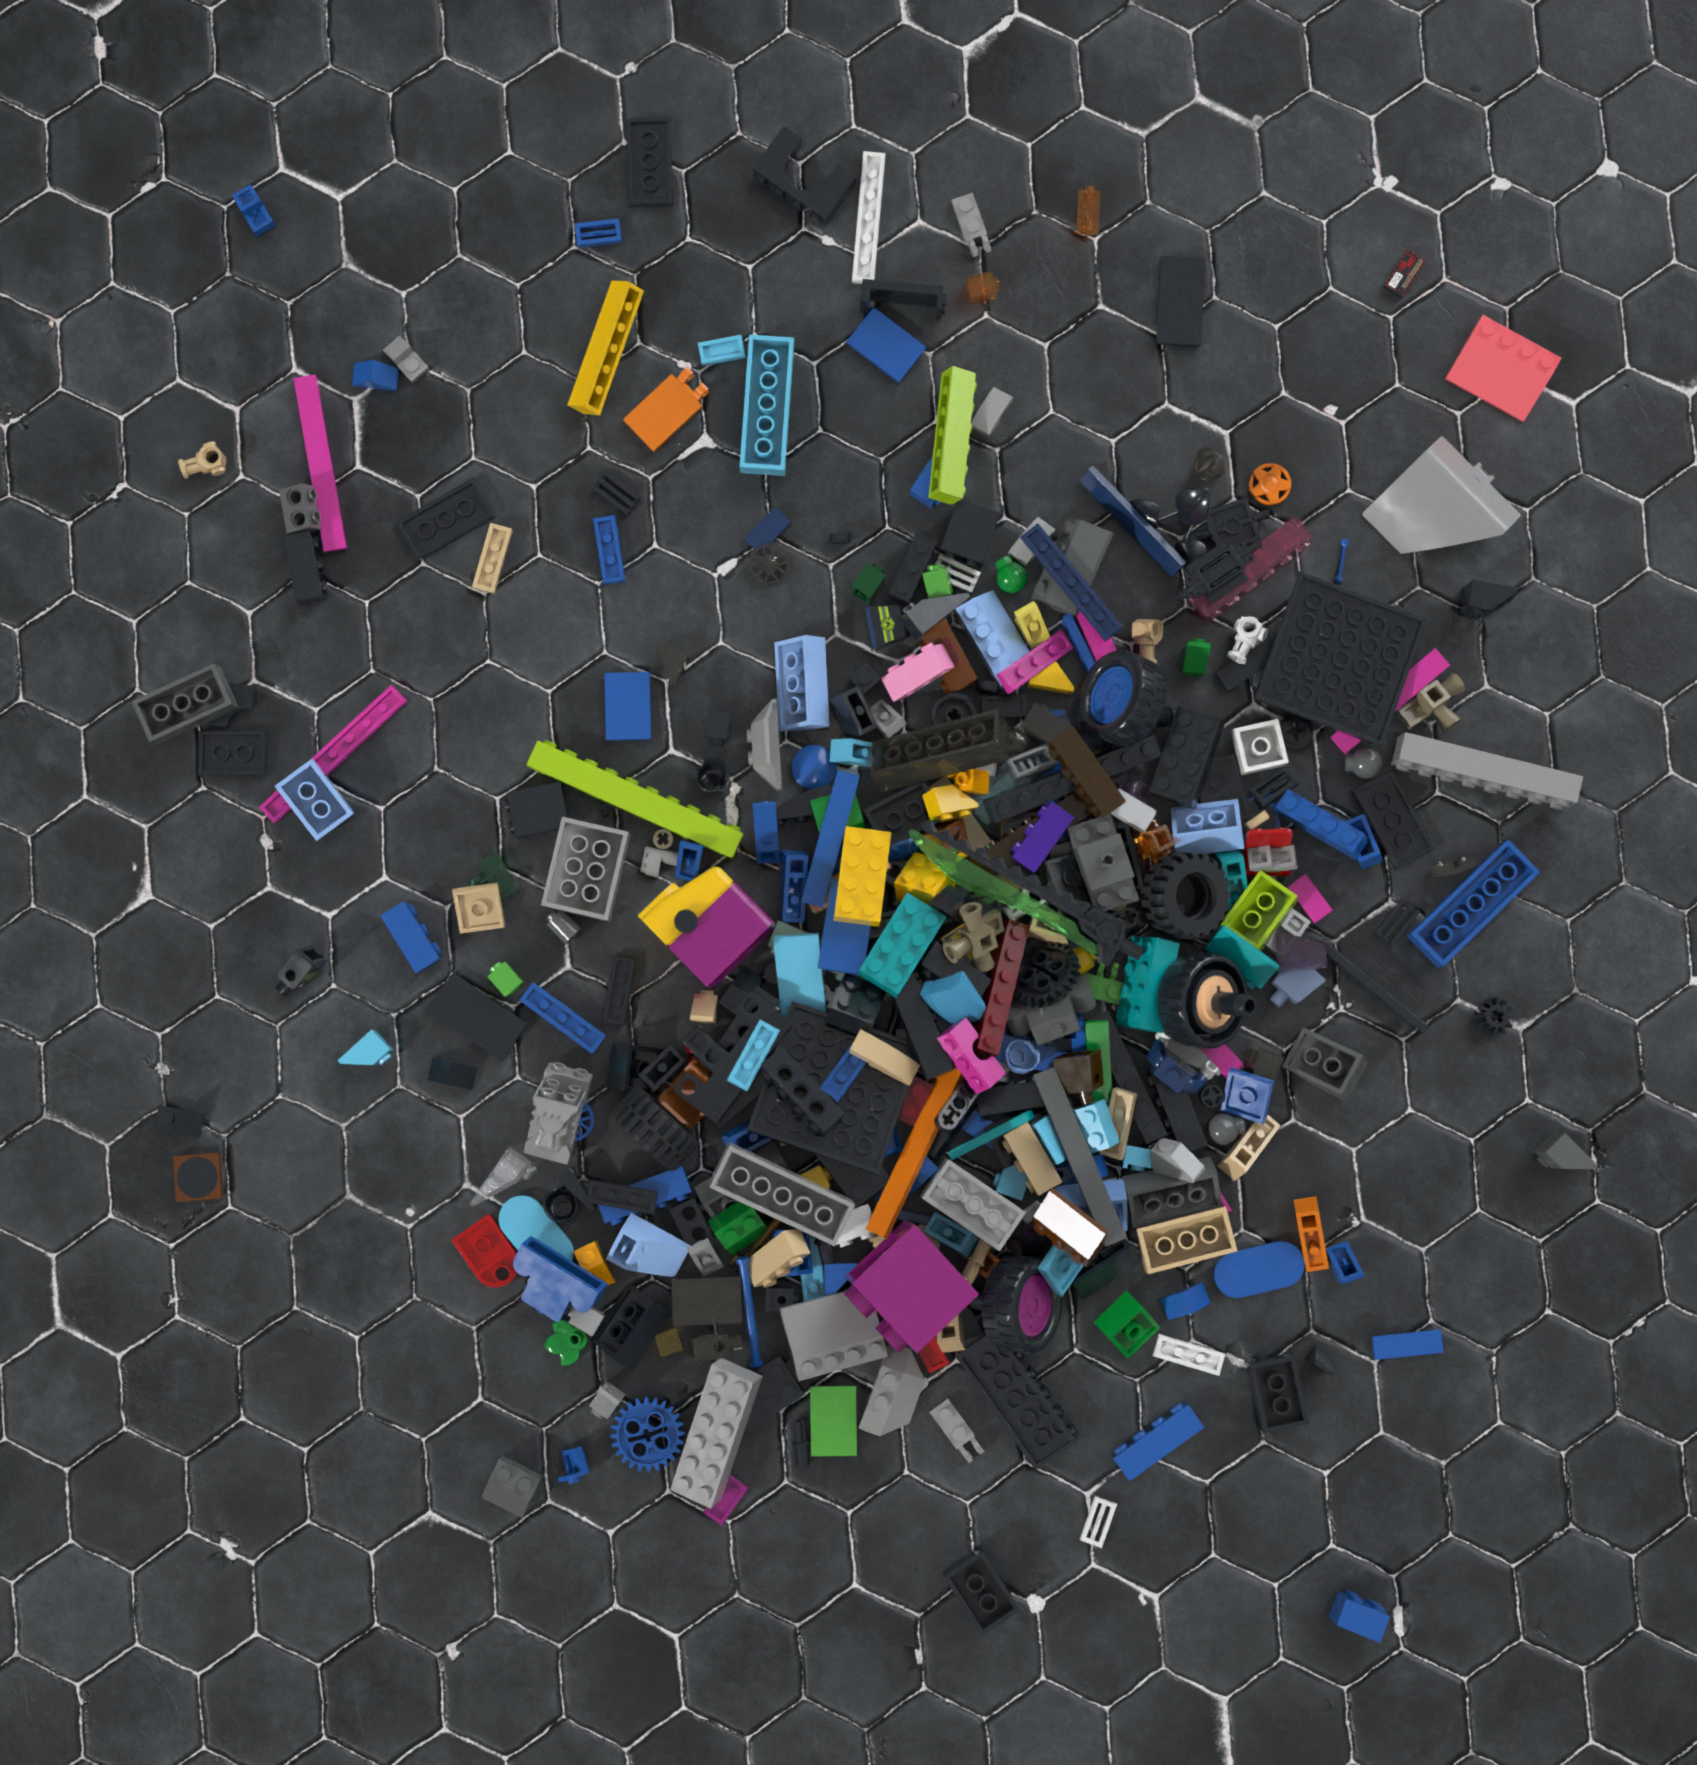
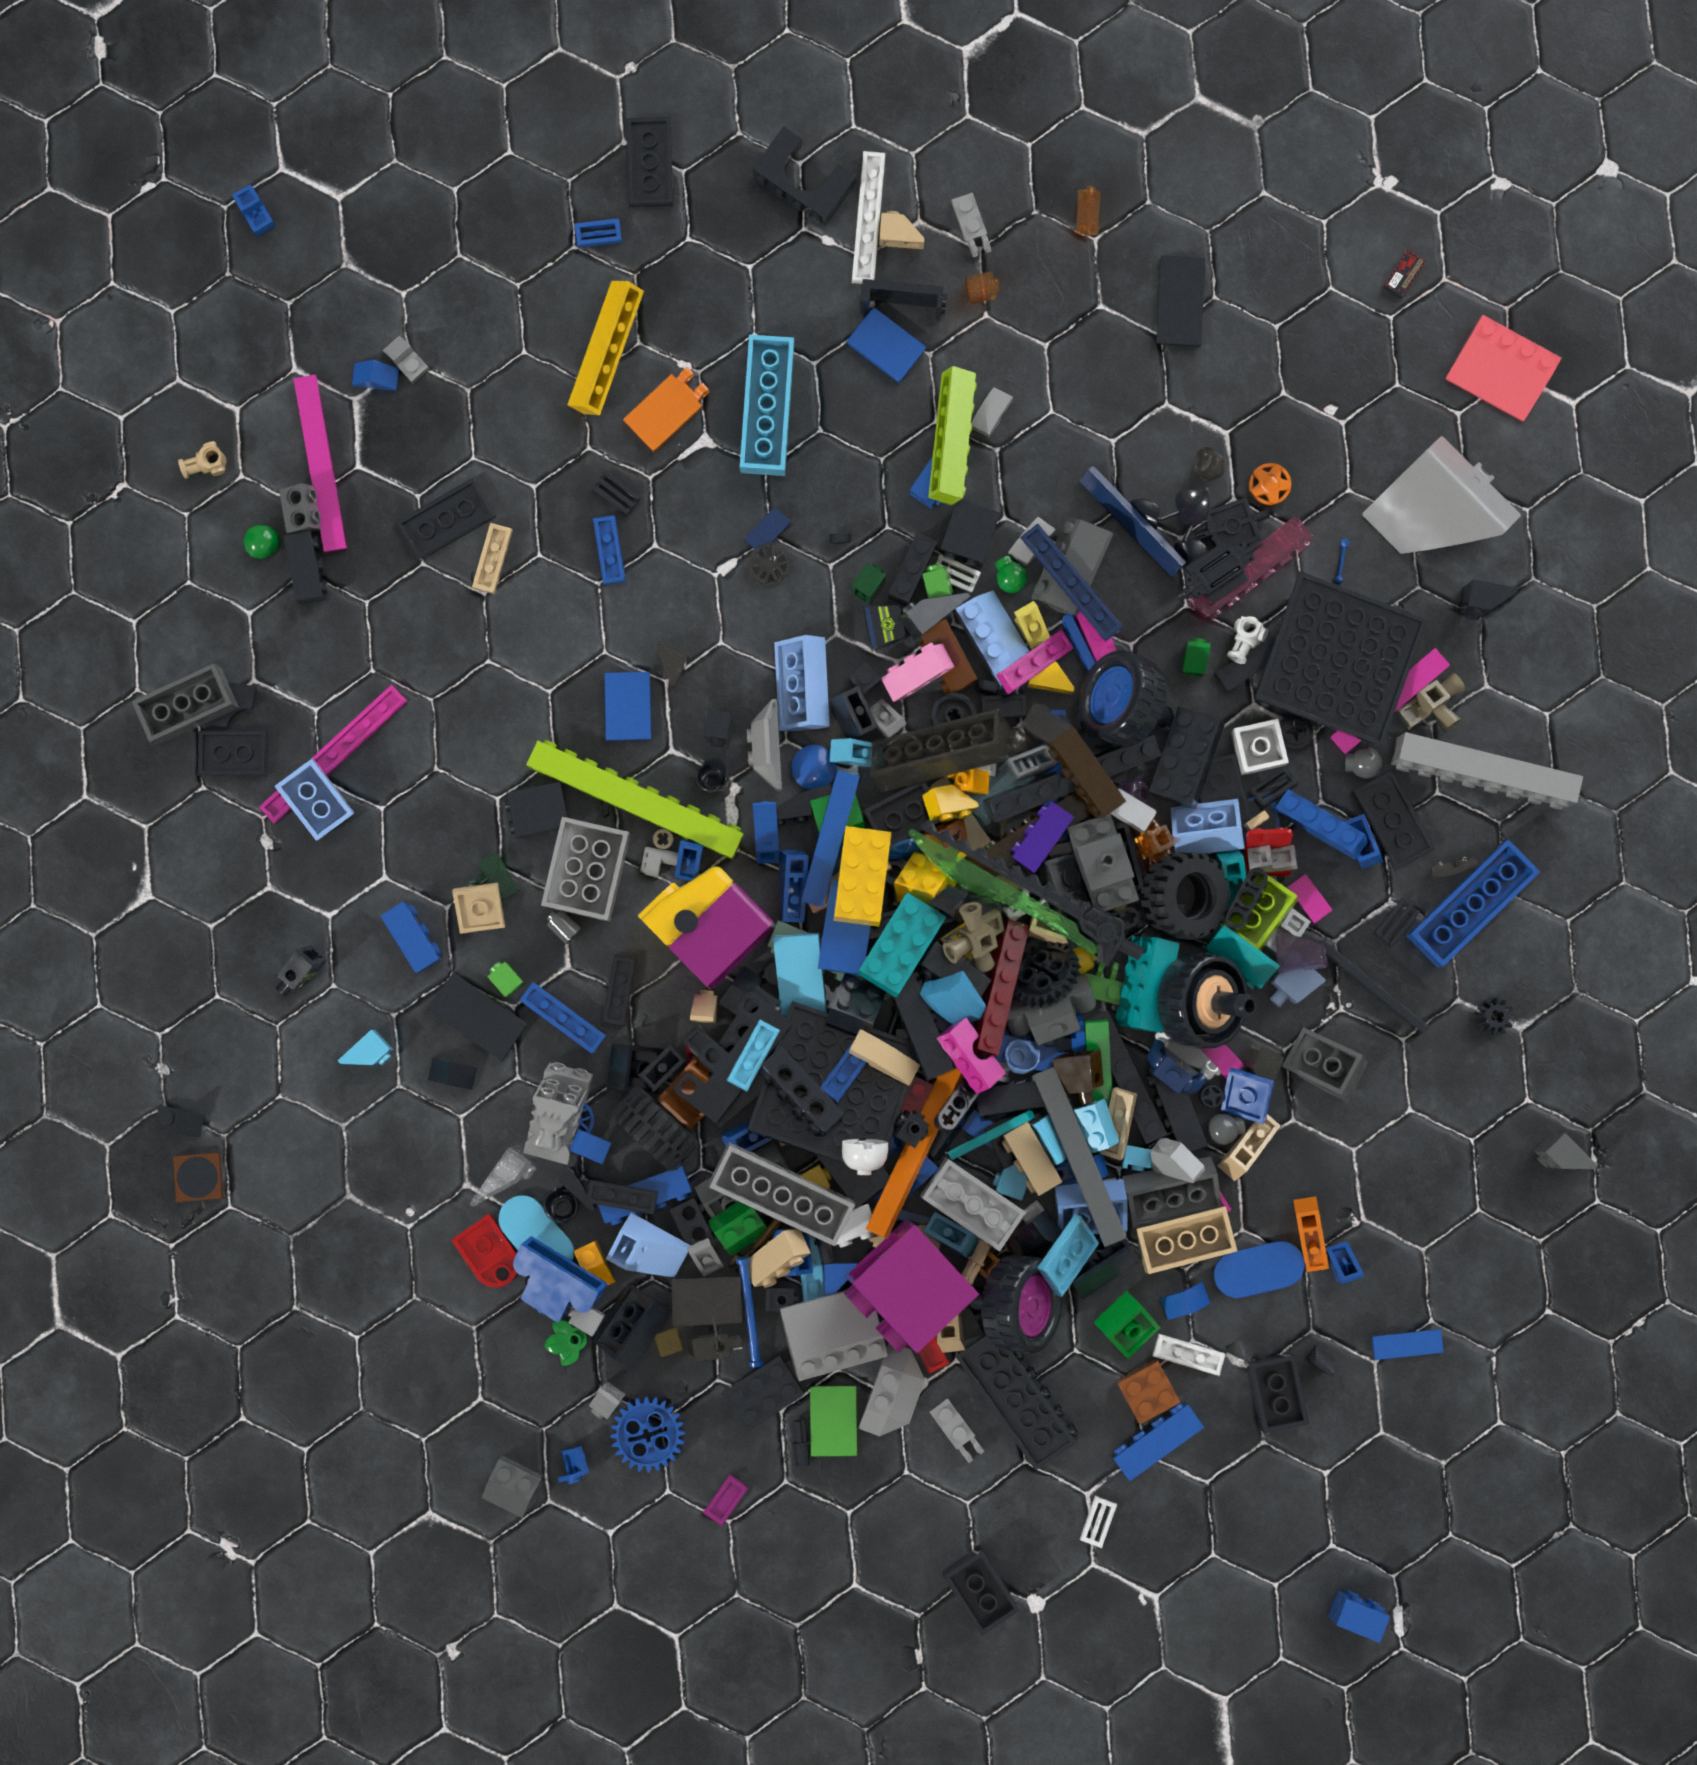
light grey brick [670,1358,763,1509] -> none
medium azure tile [698,334,746,366] -> none
slope [1032,1188,1108,1267] -> none
tan connector [1132,619,1163,663] -> none
none -> green hair [243,525,281,559]
none -> blue slope [570,1129,612,1164]
none -> white cylinder [842,1139,888,1175]
none -> tan slope [879,211,924,249]
none -> black brick [893,1110,930,1148]
none -> dark orange brick [1115,1359,1180,1424]
none -> black beam [1226,867,1268,932]

